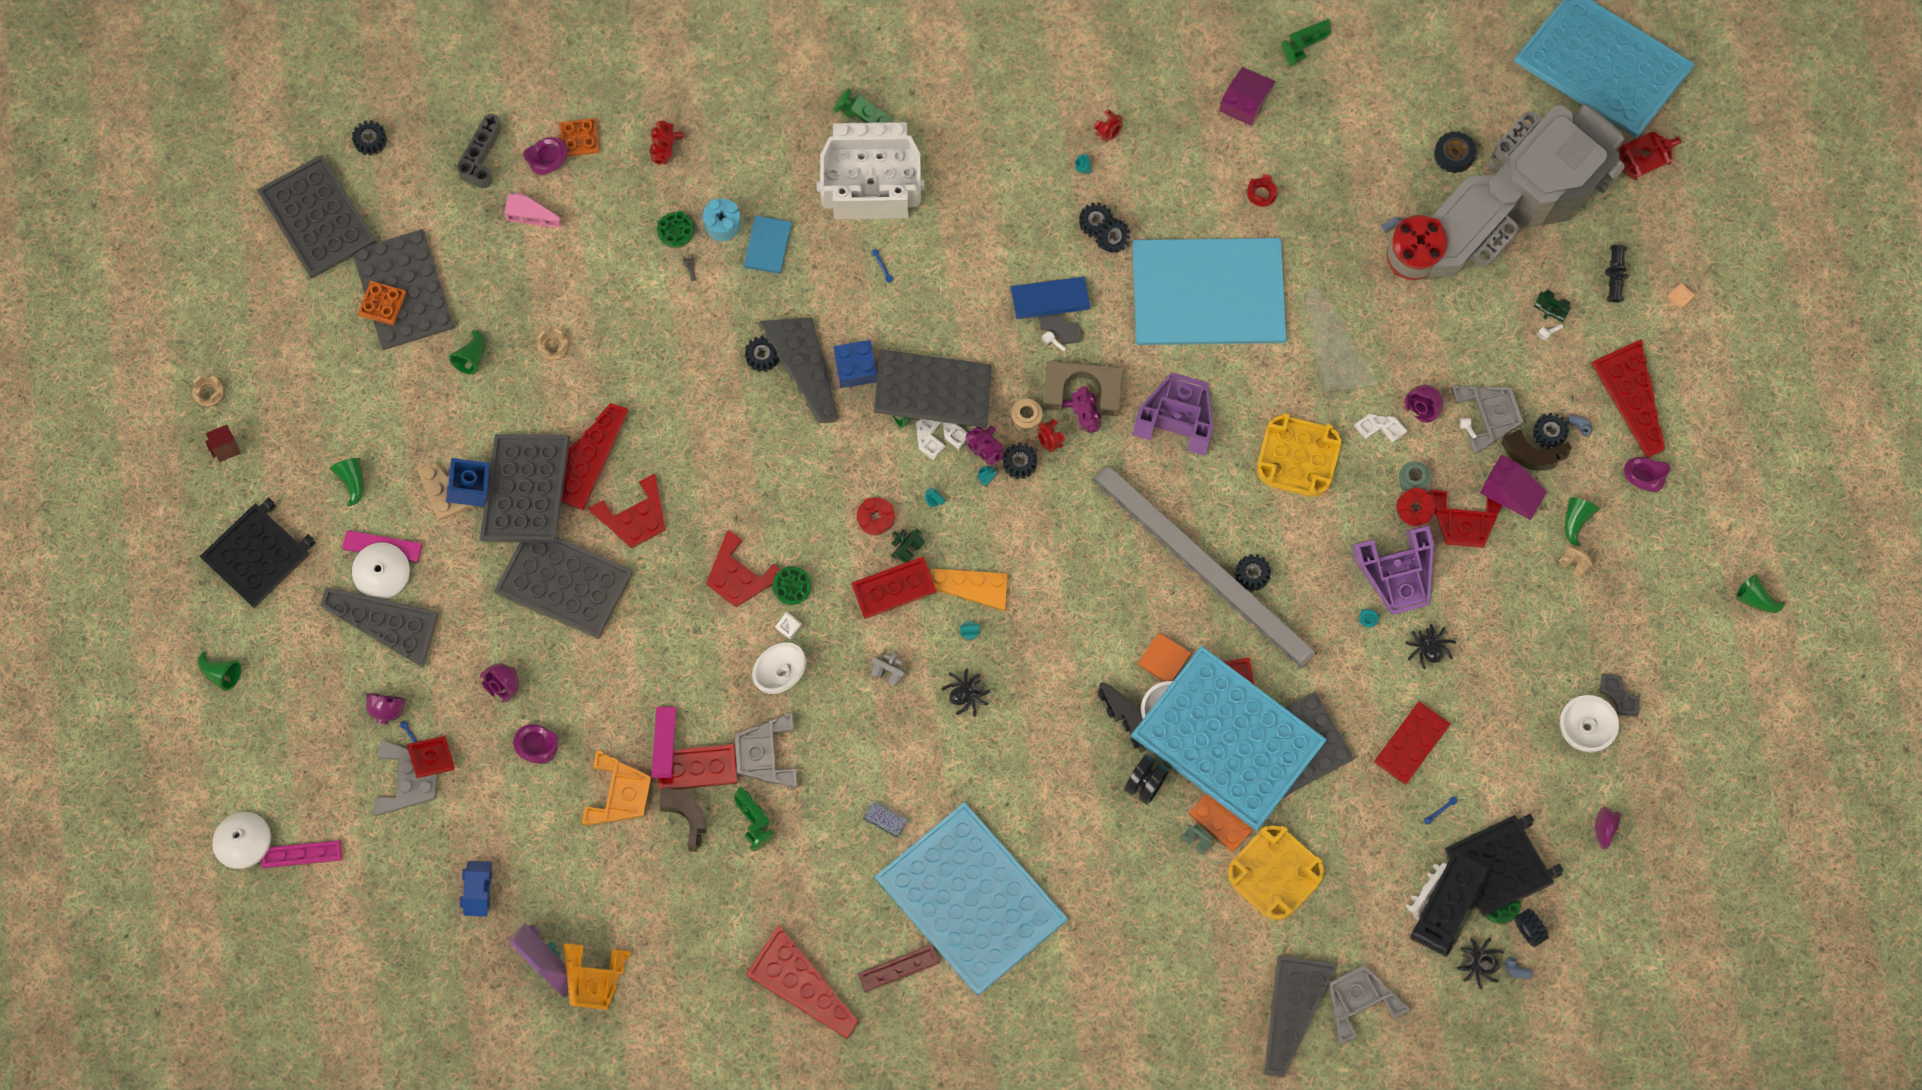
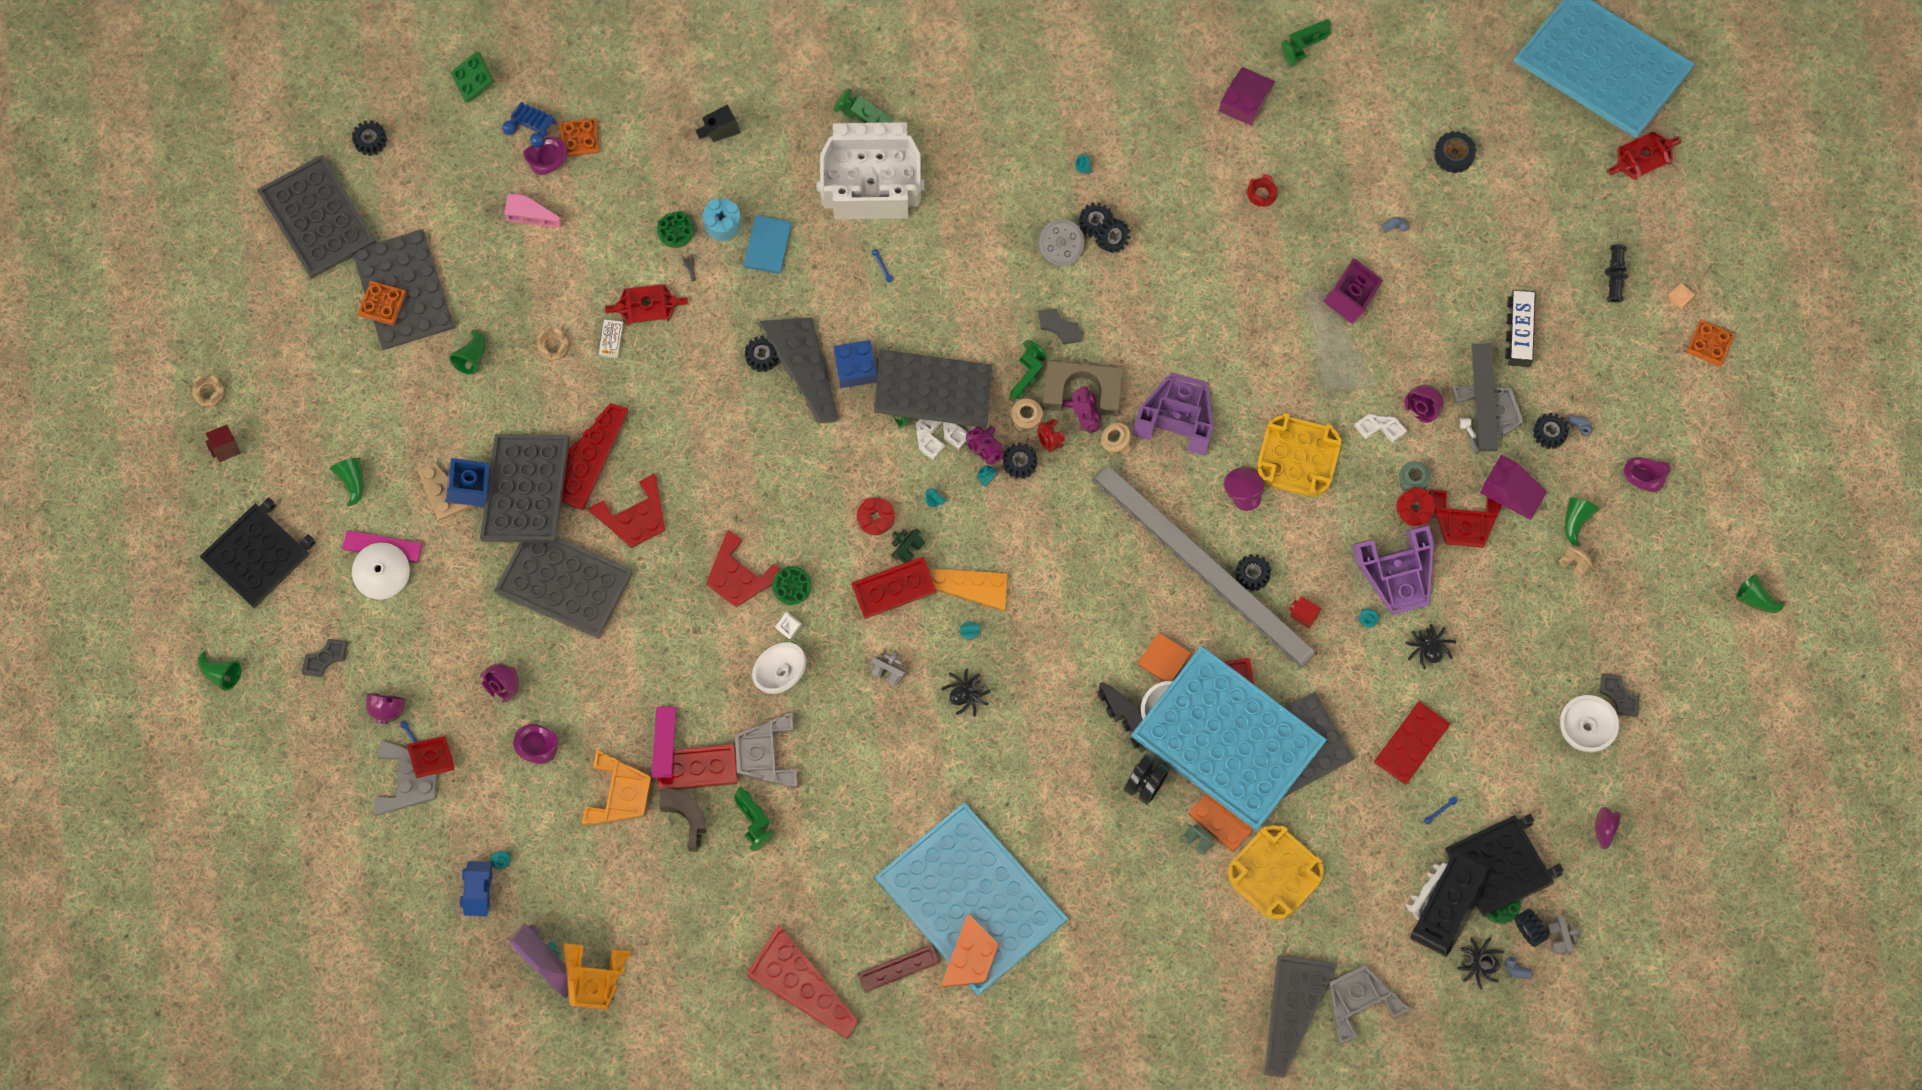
white dish [212,812,271,869] -> none
dark pink tile [261,840,342,869] -> none
dark grey wing [321,587,438,668] -> none
dark grey beam [457,114,501,188] -> none
red brick [649,120,684,165] -> none
clear blue tile [863,801,907,838] -> none
blue tile [1011,277,1090,319] -> none
white hand [1041,332,1066,352] -> none
red piece [1094,109,1123,142] -> none
medium azure tile [1132,238,1286,345] -> none
light grey piece [1387,105,1625,280] -> none
dark brown arch [1501,430,1572,471] -> none
dark green hips [1533,290,1571,323] -> none
white hand [1537,324,1563,340] -> none
red wing [1591,339,1665,459] -> none
none -> dark grey tile [302,639,348,677]
none -> green plate [450,51,495,103]
none -> teal plate [490,851,511,869]
none -> blue gear [502,102,557,148]
none -> white tile [599,320,623,358]
none -> red plate [605,284,688,326]
none -> black torso [695,104,741,142]
none -> orange wing [941,914,999,988]
none -> green piece [1009,340,1047,401]
none -> light grey shield [1038,219,1084,266]
none -> tan piece [1101,423,1134,455]
none -> magenta piece [1224,467,1264,511]
none -> red brick [1289,596,1321,629]
none -> magenta slope [1323,258,1383,324]
none -> dark grey tile [1471,343,1498,451]
none -> brick [1505,290,1535,367]
none -> light grey hips [1546,916,1582,955]
none -> orange tile [1686,319,1735,367]

